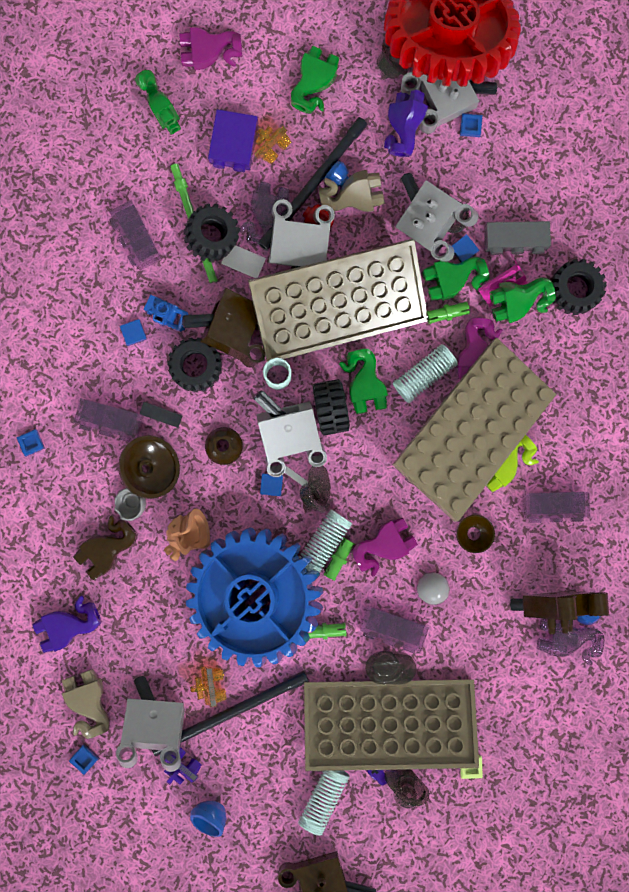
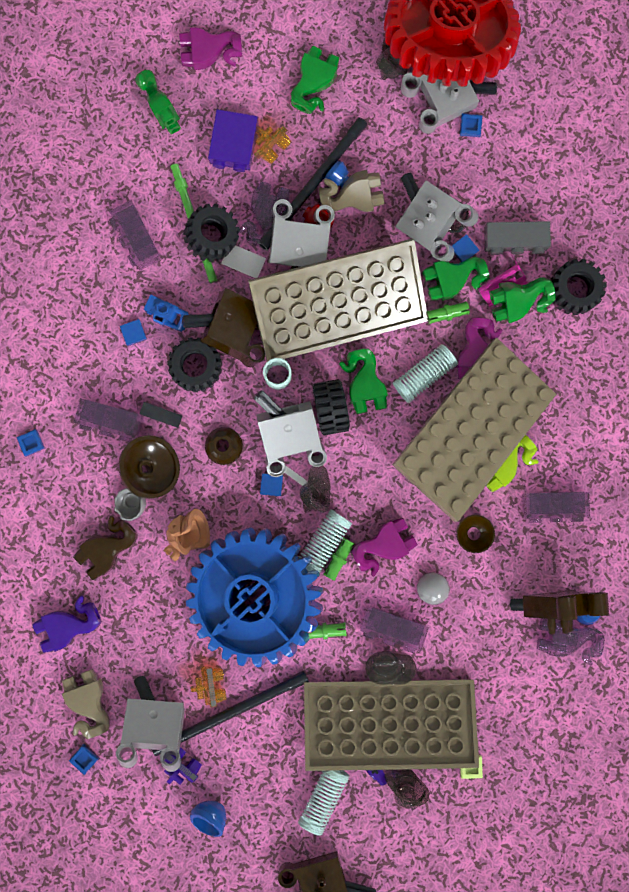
dark purple hips [384,90,428,157] -> none

